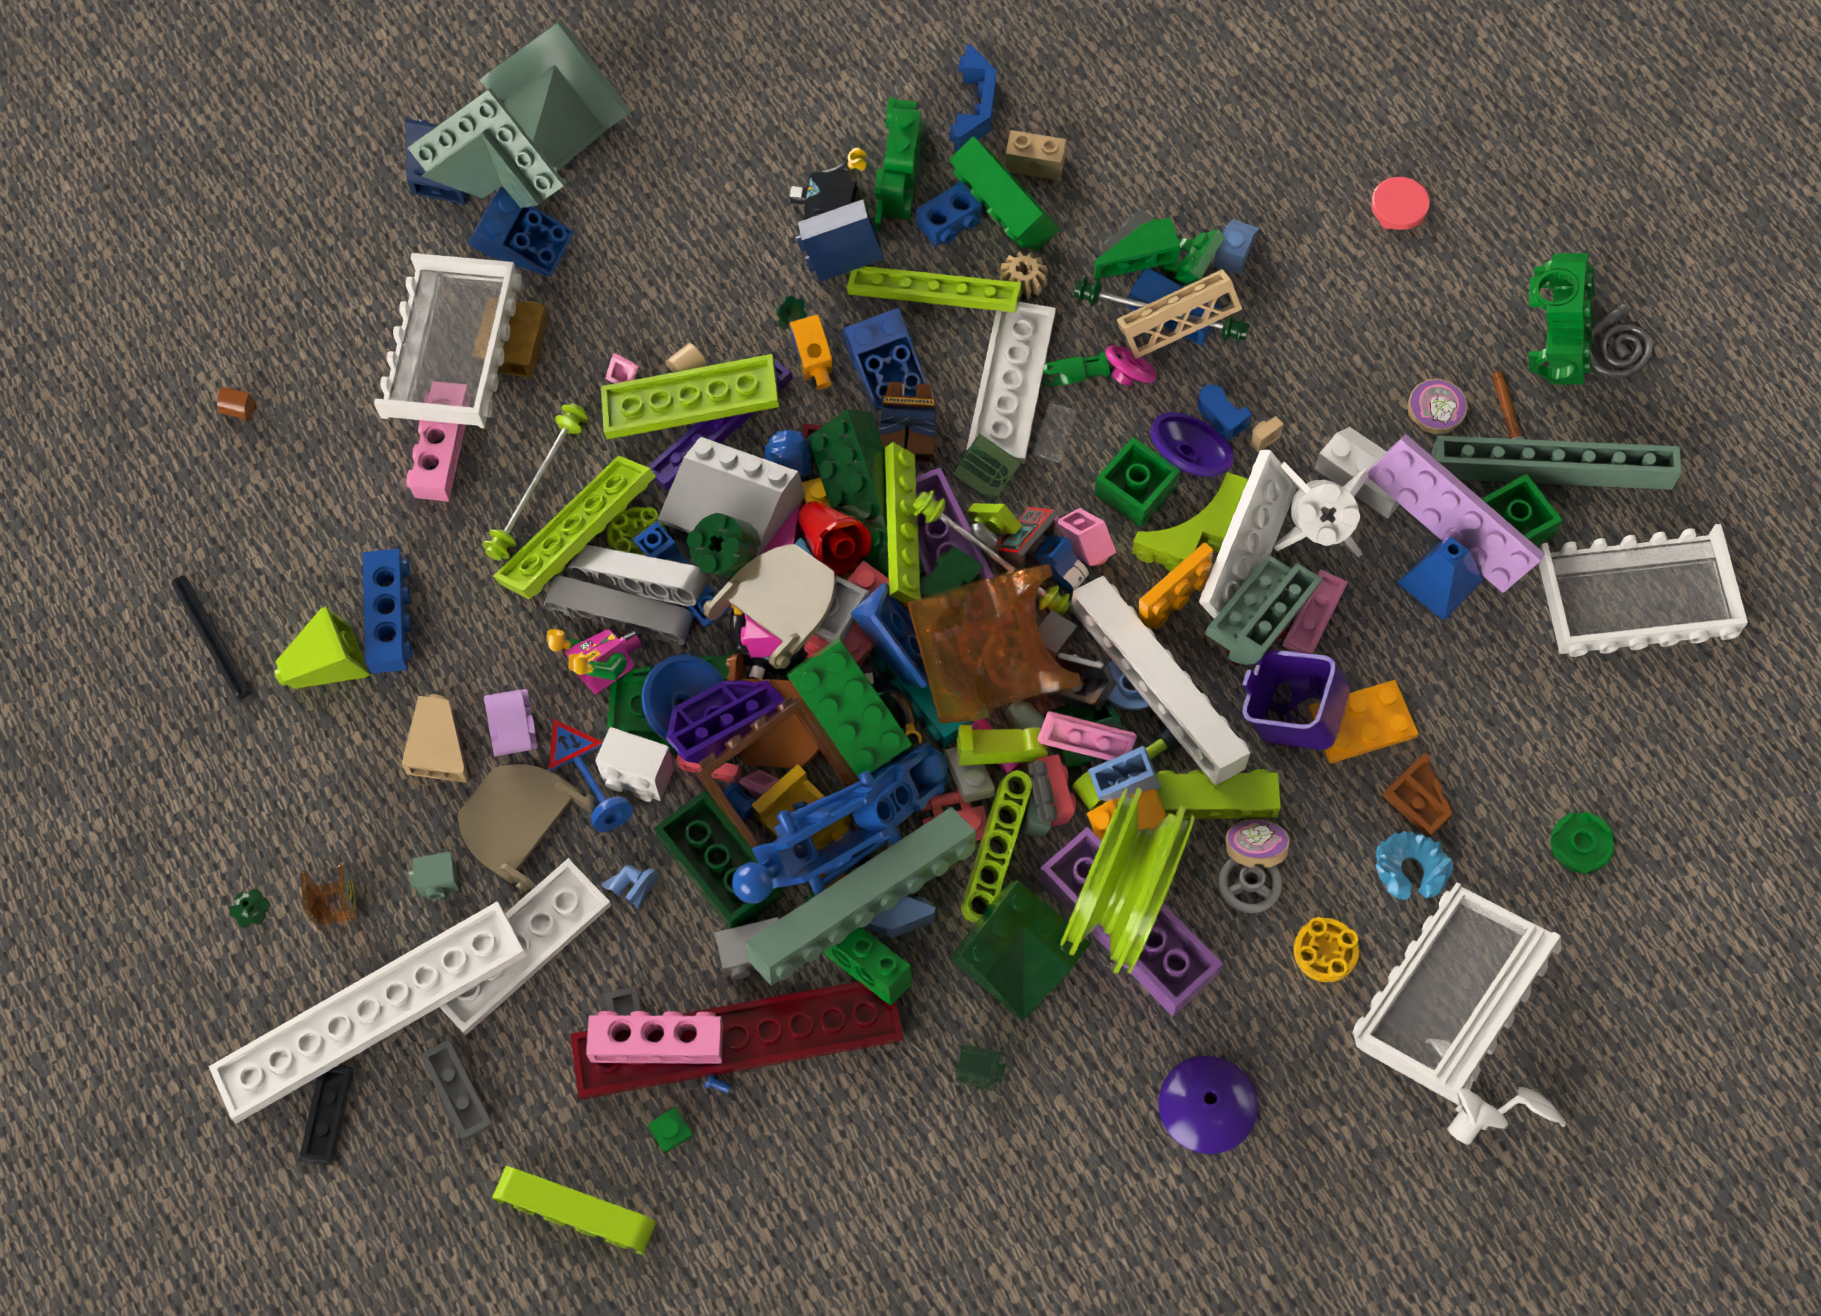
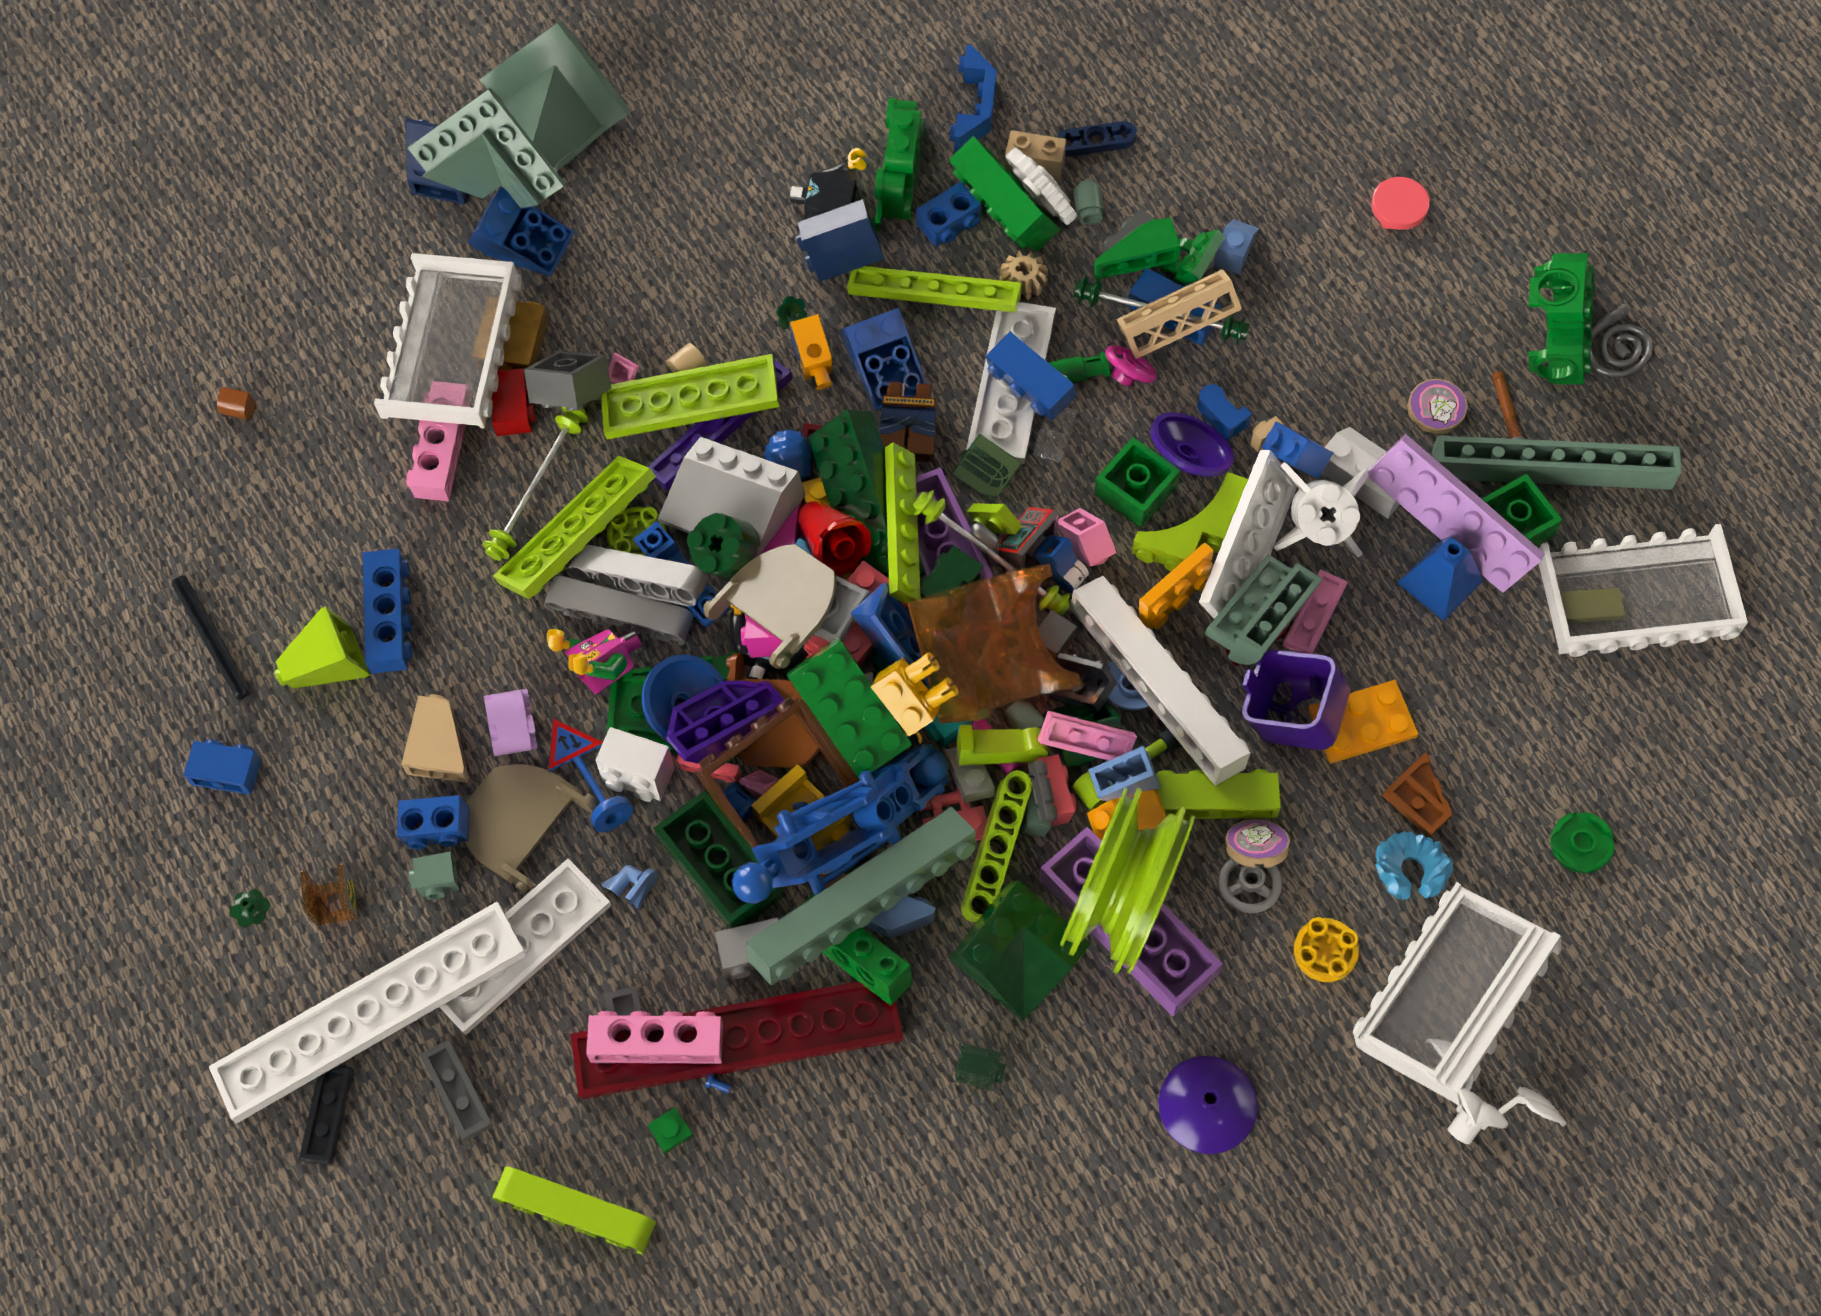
none -> blue brick [184,739,261,795]
none -> blue brick [397,795,469,849]
none -> red brick [491,368,536,436]
none -> dark grey brick [524,350,611,411]
none -> yellow brick [871,652,959,736]
none -> blue brick [986,331,1077,421]
none -> white gear [1005,147,1077,226]
none -> dark blue beam [1057,121,1137,157]
none -> sand green brick [1073,180,1104,224]
none -> blue brick [1262,422,1334,479]
none -> olive tile [1560,588,1625,624]

